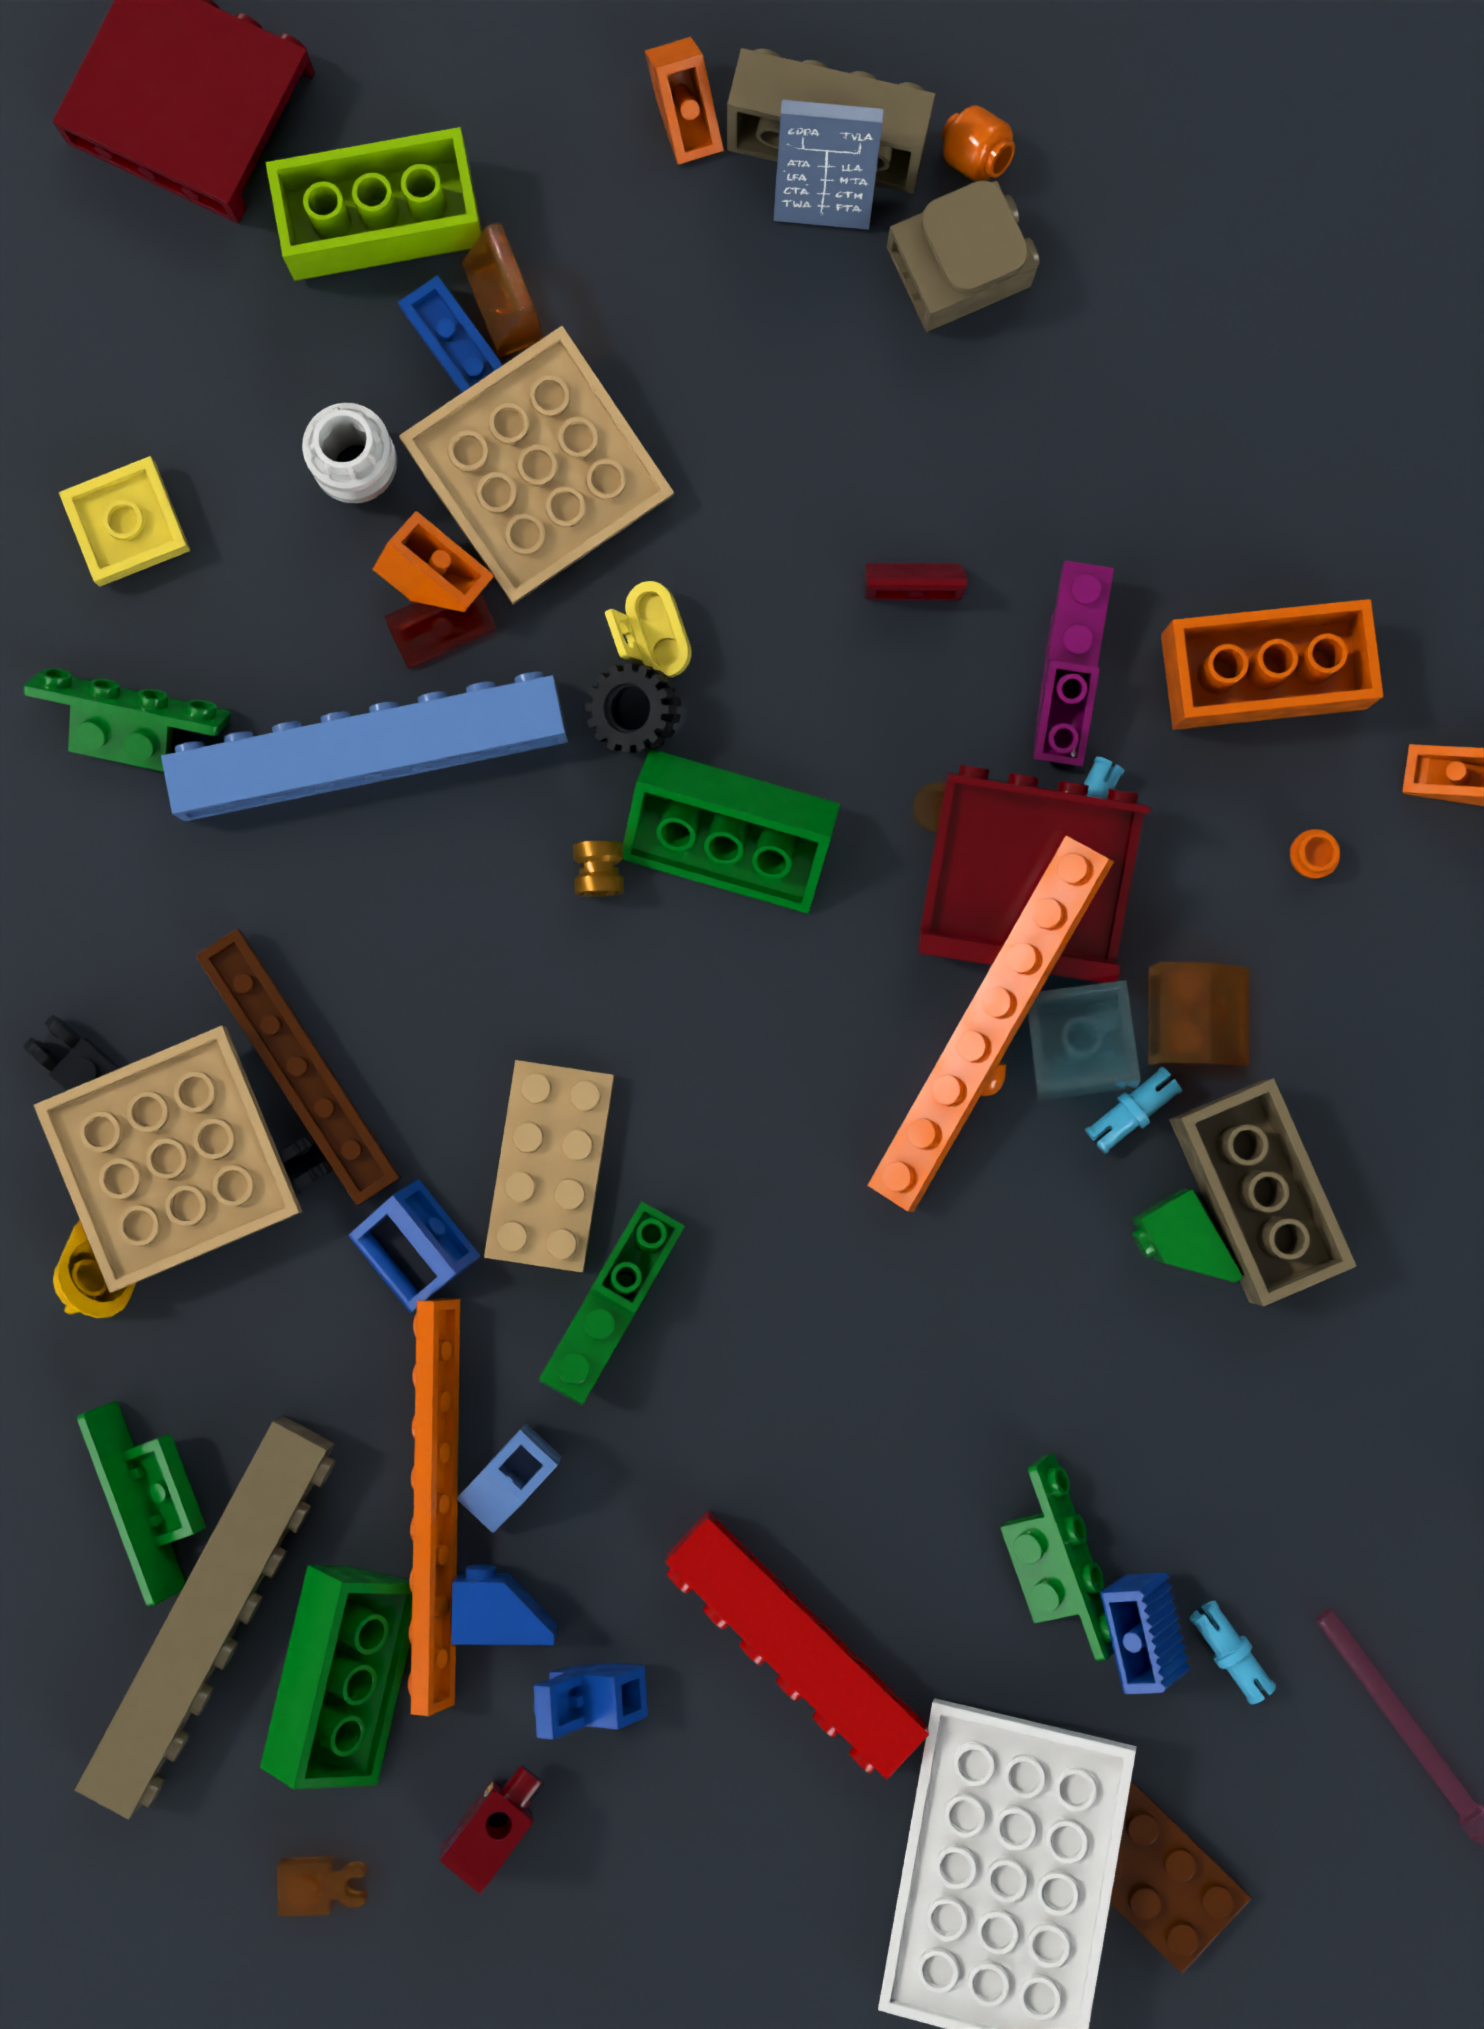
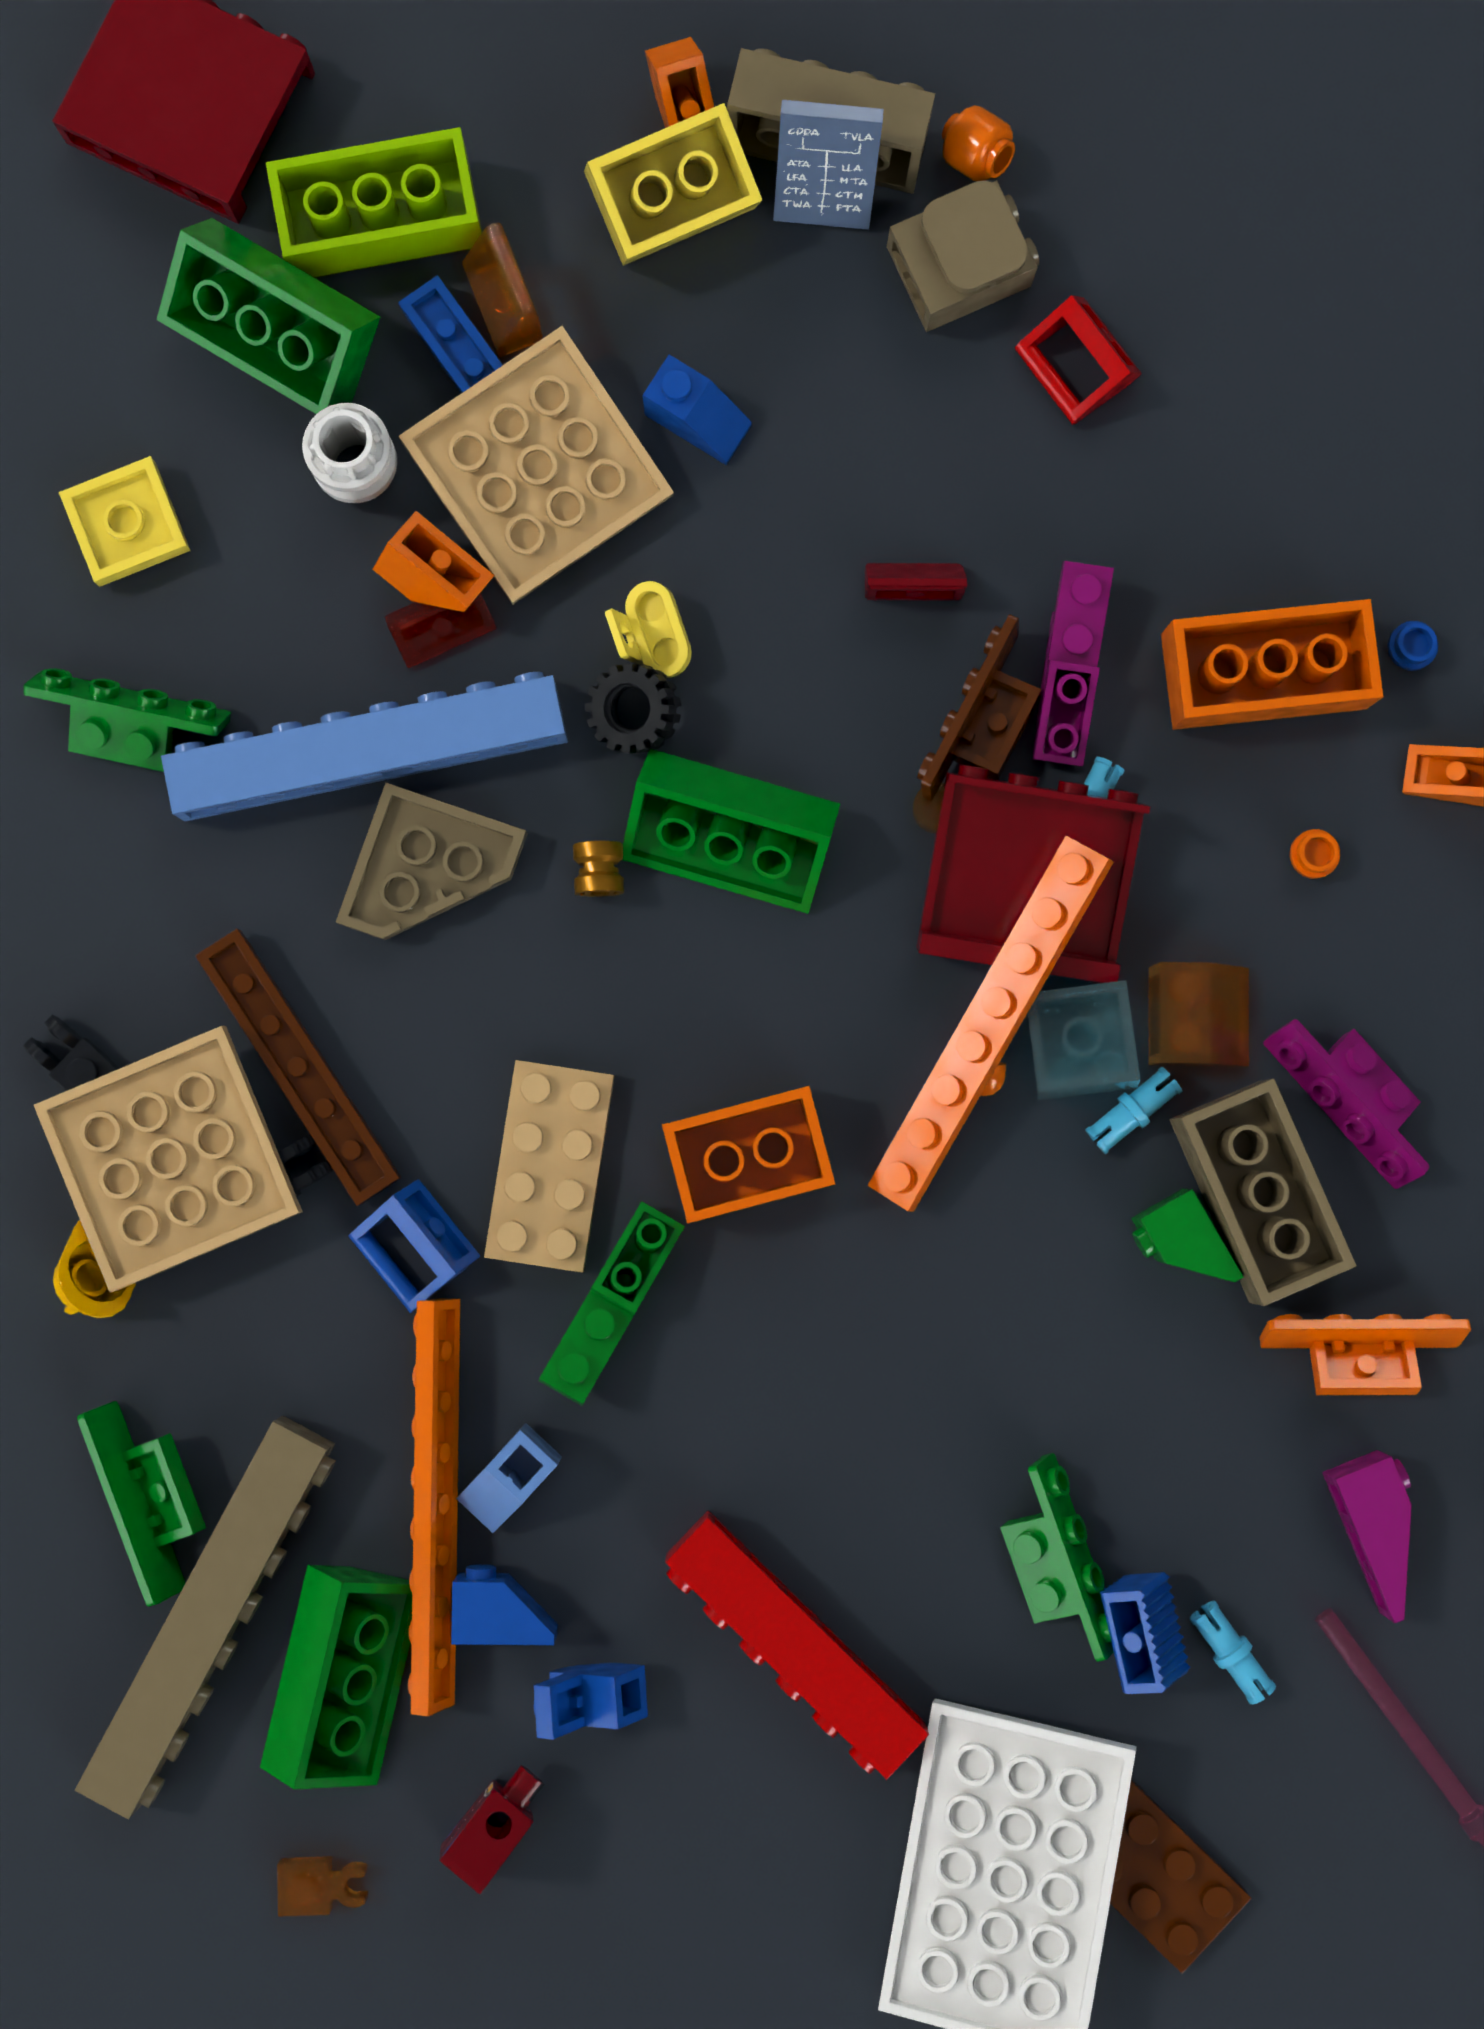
none -> green brick [156,218,380,414]
none -> dark tan plate [336,783,528,940]
none -> light yellow brick [584,103,763,266]
none -> blue slope [643,354,752,466]
none -> orange brick [662,1086,835,1224]
none -> reddish brown bracket [917,614,1042,802]
none -> red tile [1014,295,1142,425]
none -> orange bracket [1259,1314,1471,1395]
none -> magenta bracket [1263,1019,1430,1189]
none -> magenta slope [1322,1450,1412,1623]
none -> blue plate [1387,621,1438,671]

